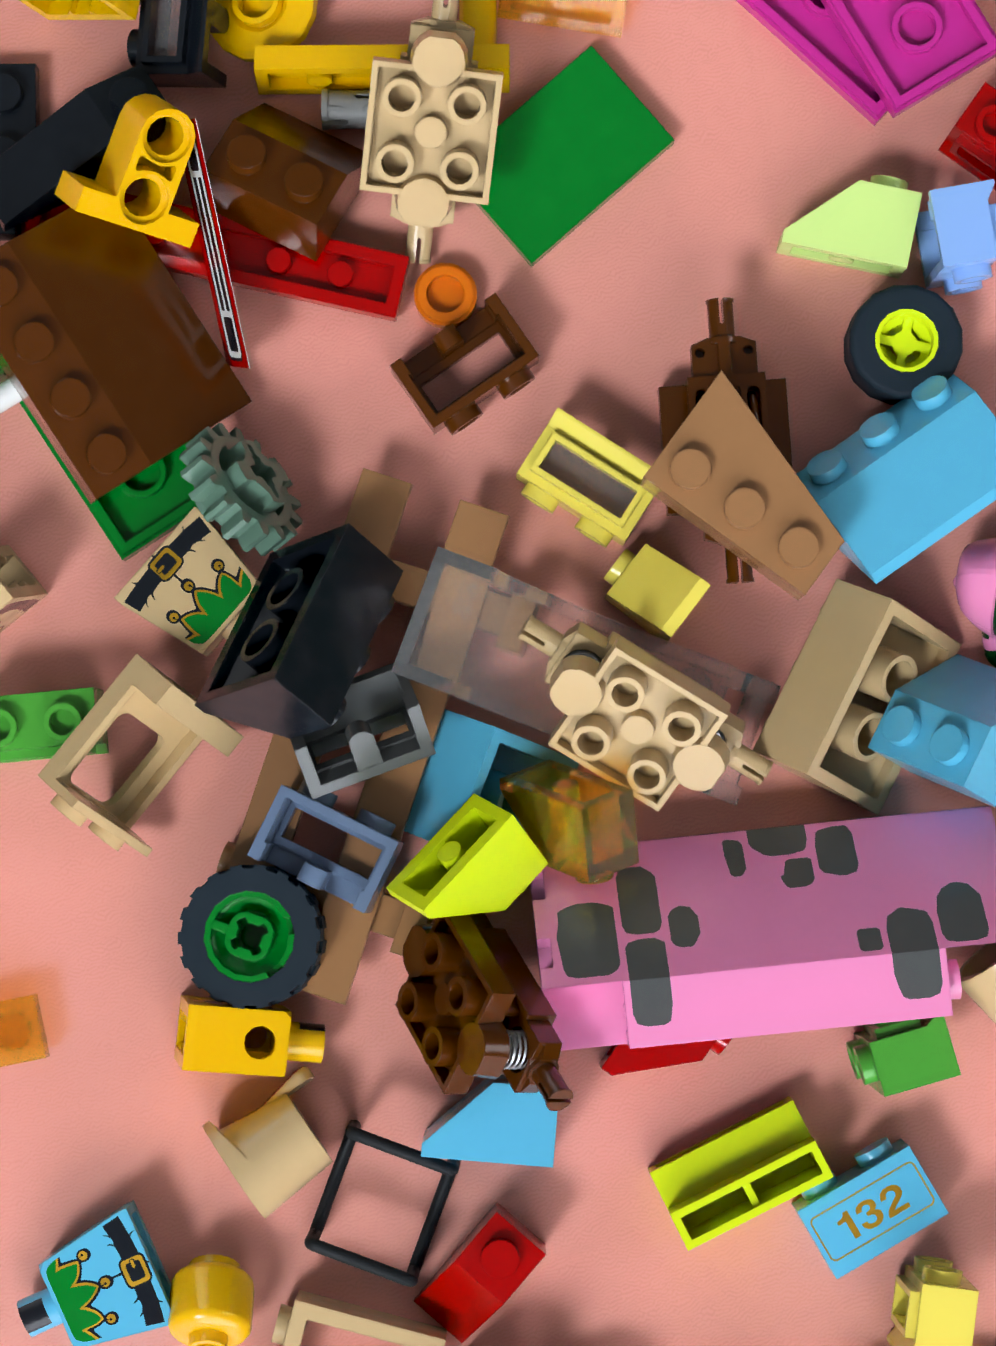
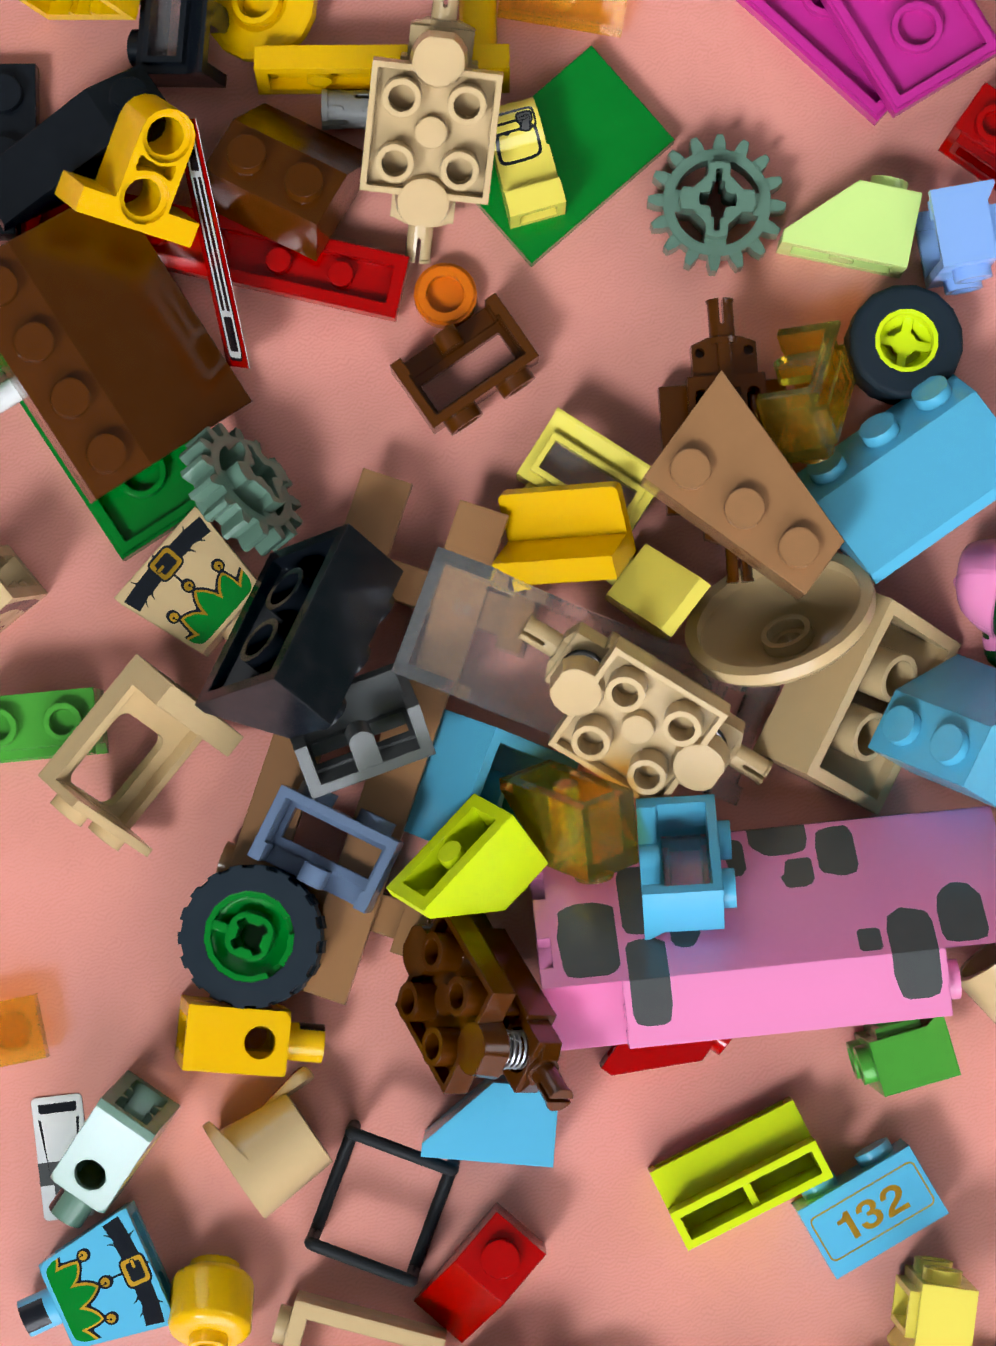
none -> white sticker [31,1093,95,1221]
none -> torso [49,1070,180,1228]
none -> yellow panel [492,481,636,587]
none -> light yellow leg [494,97,566,229]
none -> medium azure window [636,794,737,940]
none -> sand green gear [647,134,786,276]
none -> tan dish [685,552,876,687]
none -> clear yellow window [756,320,856,464]

